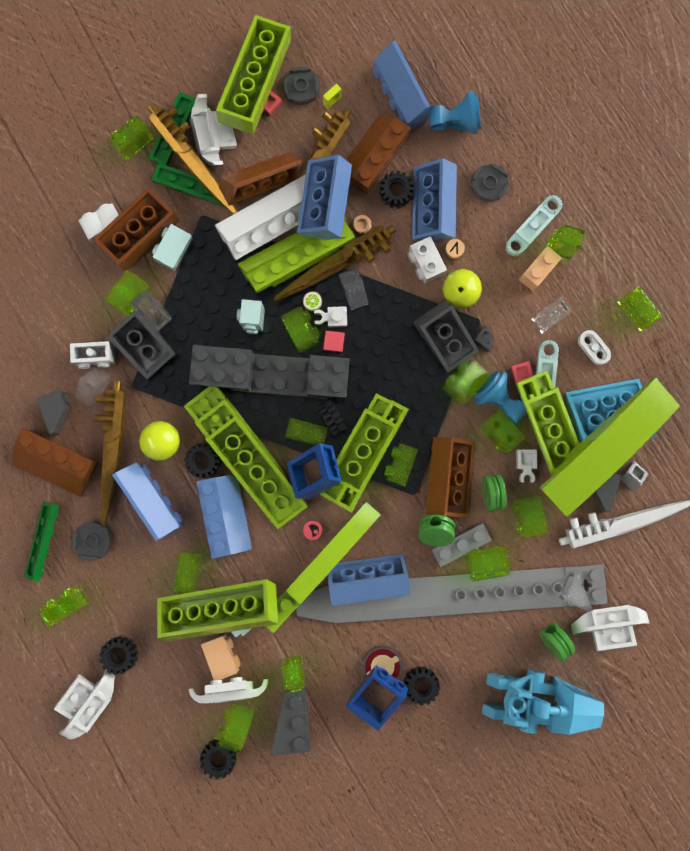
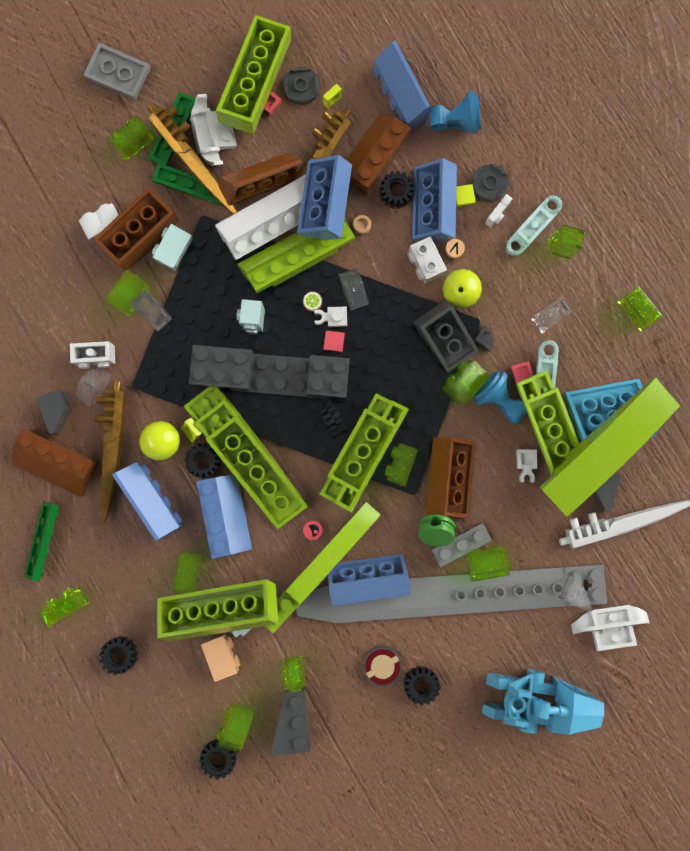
white plate [54,669,115,739] -> none
dark grey tile [72,522,112,561] -> none
dark grey slope [107,309,175,379] -> none
white plate [189,677,268,704] -> none
pearl gold piece [274,225,396,301] -> none
clear neon green brick [280,306,320,353] -> none
clear neon green brick [285,418,329,445] -> none
blue window [287,443,342,500] -> none
blue window [346,665,408,730] -> none
clear neon green brick [480,409,526,454] -> none
bright green head [482,474,507,512] -> none
clear neon green brick [512,495,548,538] -> none
light nougat brick [519,246,562,292] -> none
bright green head [539,622,575,662] -> none
white plate [578,330,611,365] -> none
light grey slope [620,461,649,490] -> none
none -> light grey plate [83,43,151,100]
none -> neon yellow tile [181,417,202,443]
none -> neon yellow tile [456,184,476,207]
none -> white plate [485,194,513,228]

